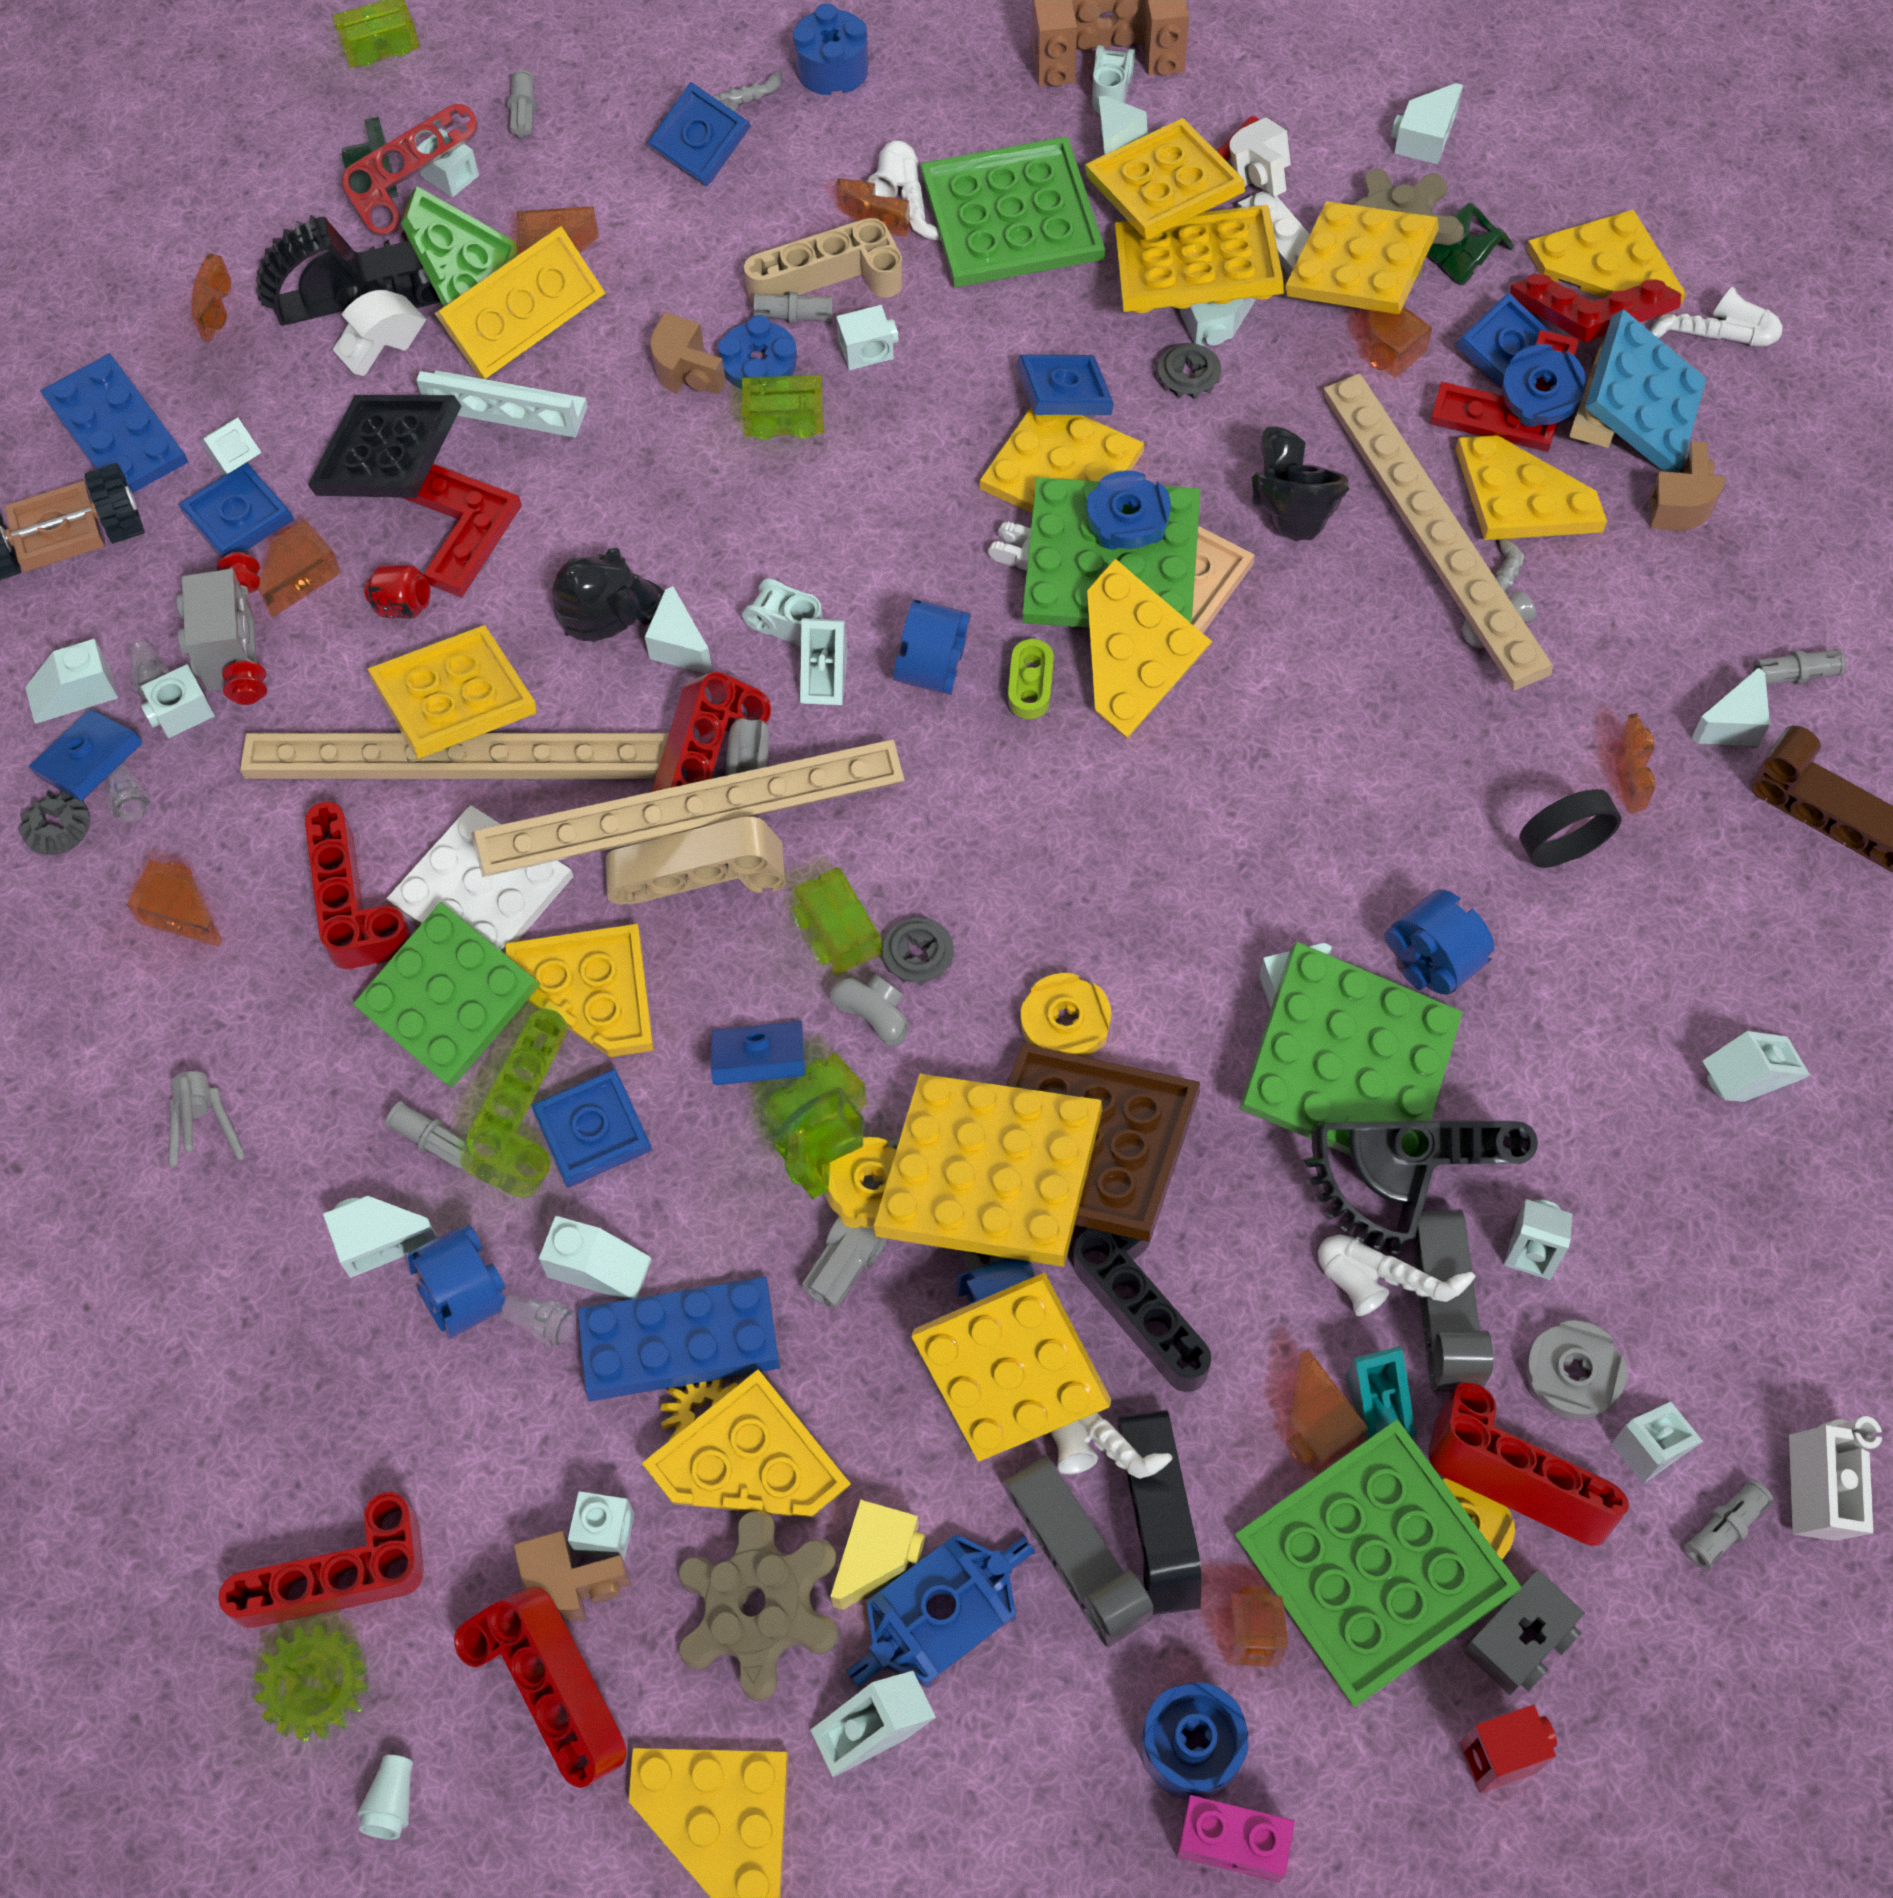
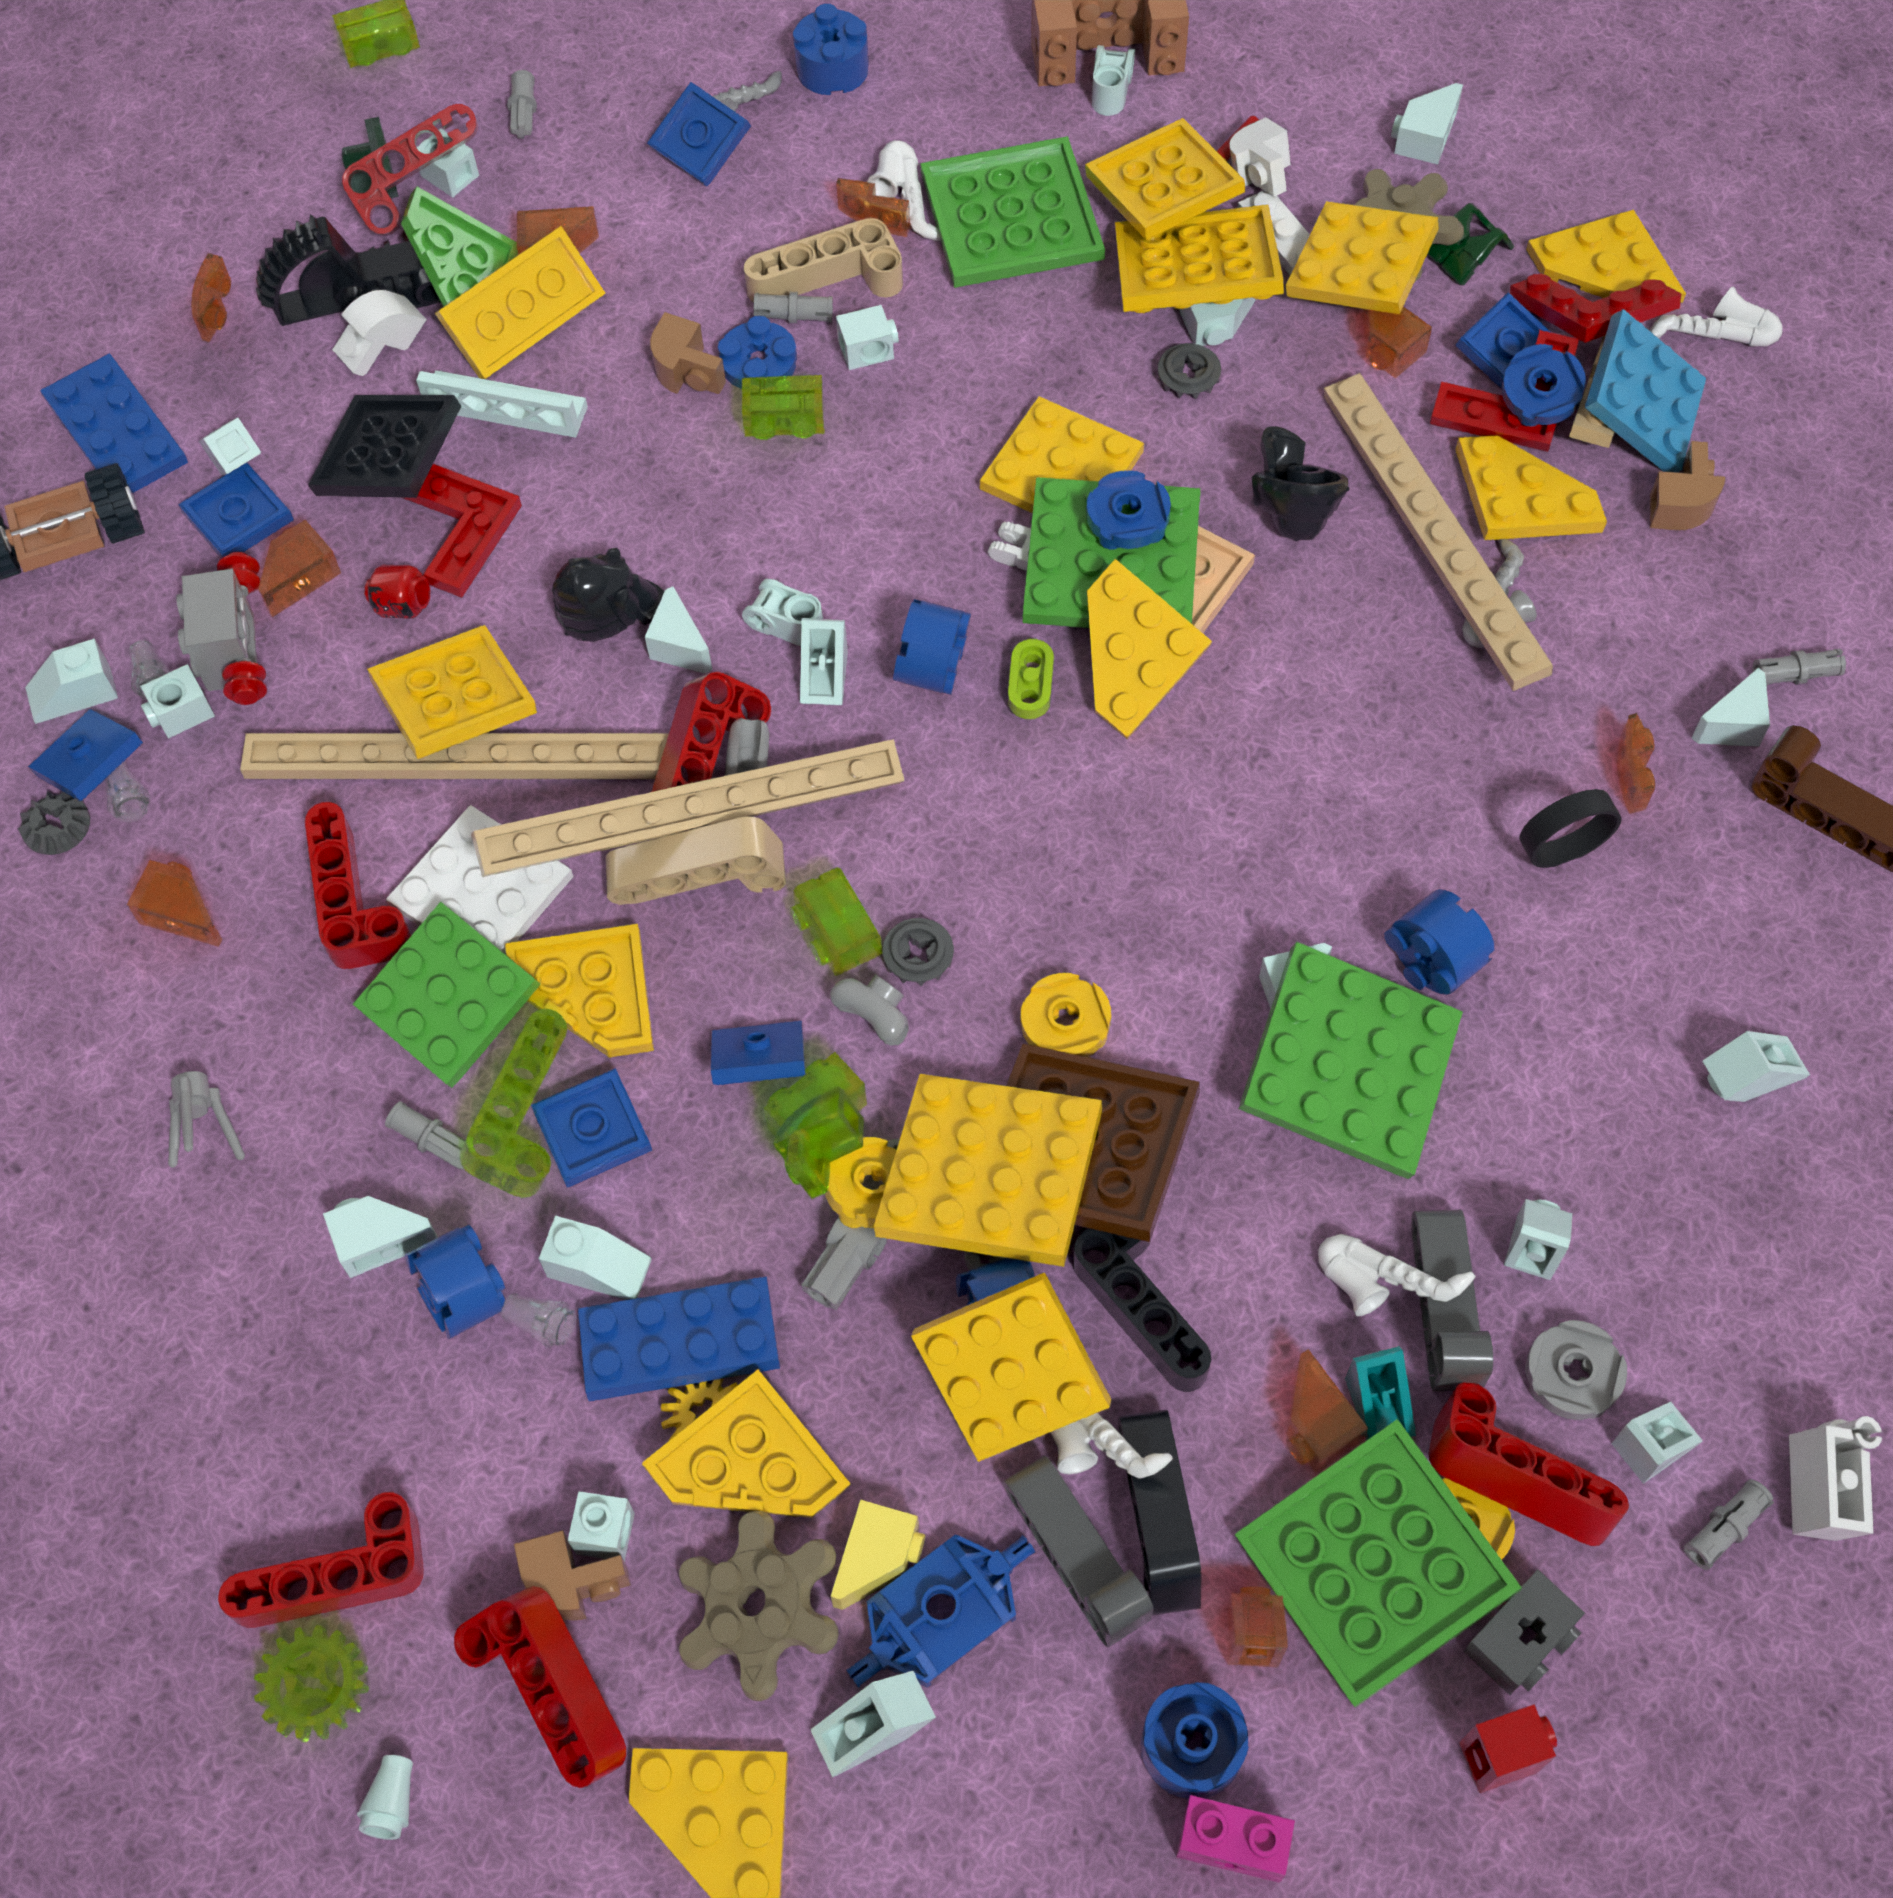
blue plate [1016,355,1114,415] -> none
light aqua slope [1098,96,1148,155] -> none
black arm [1301,1119,1538,1254] -> none

